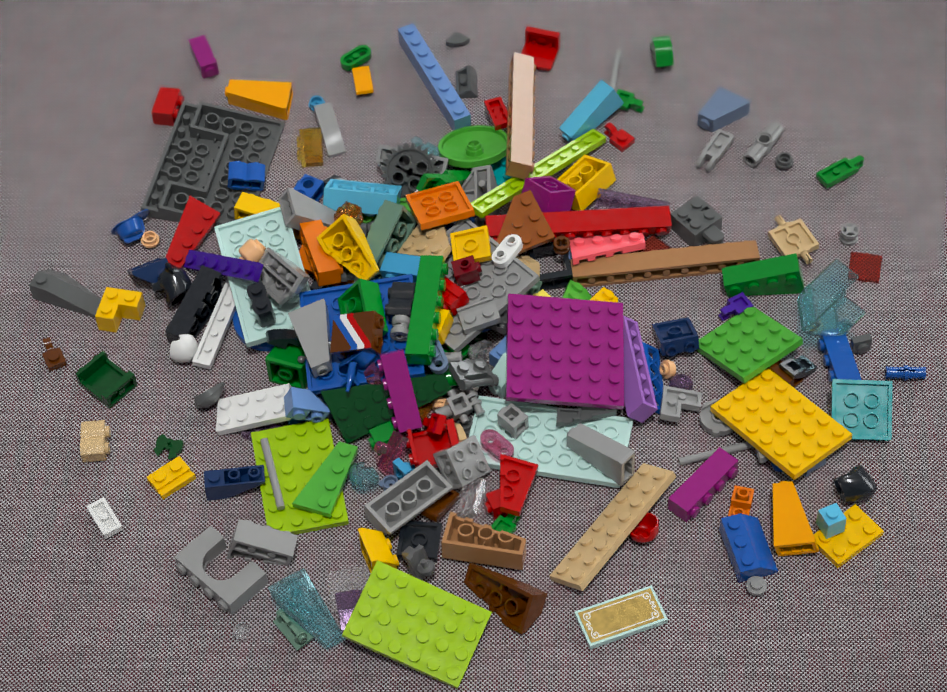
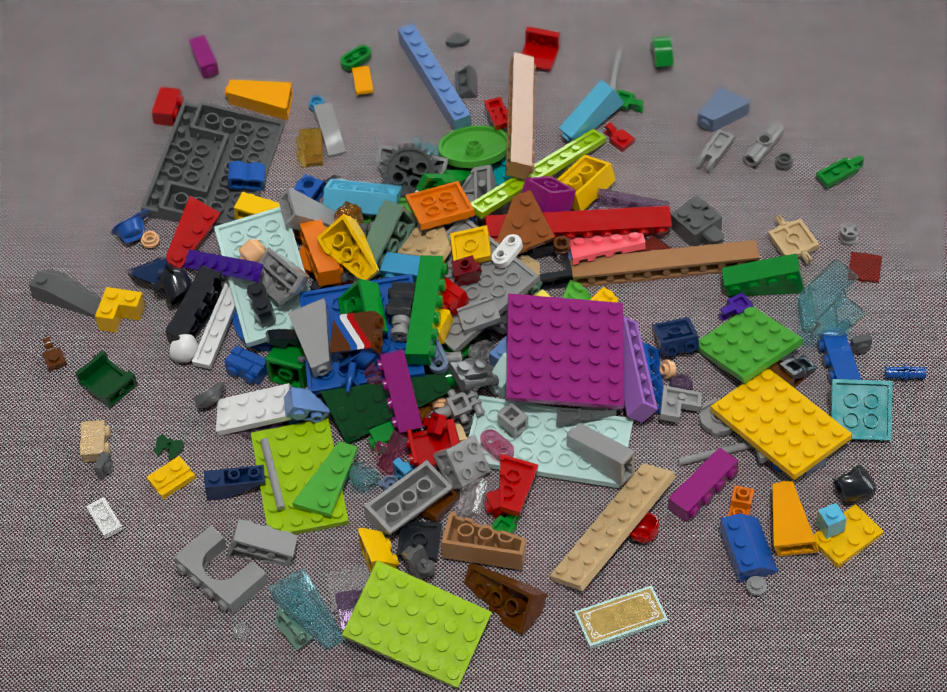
none -> dark grey plate [94,451,113,480]
none -> blue brick [224,345,268,385]

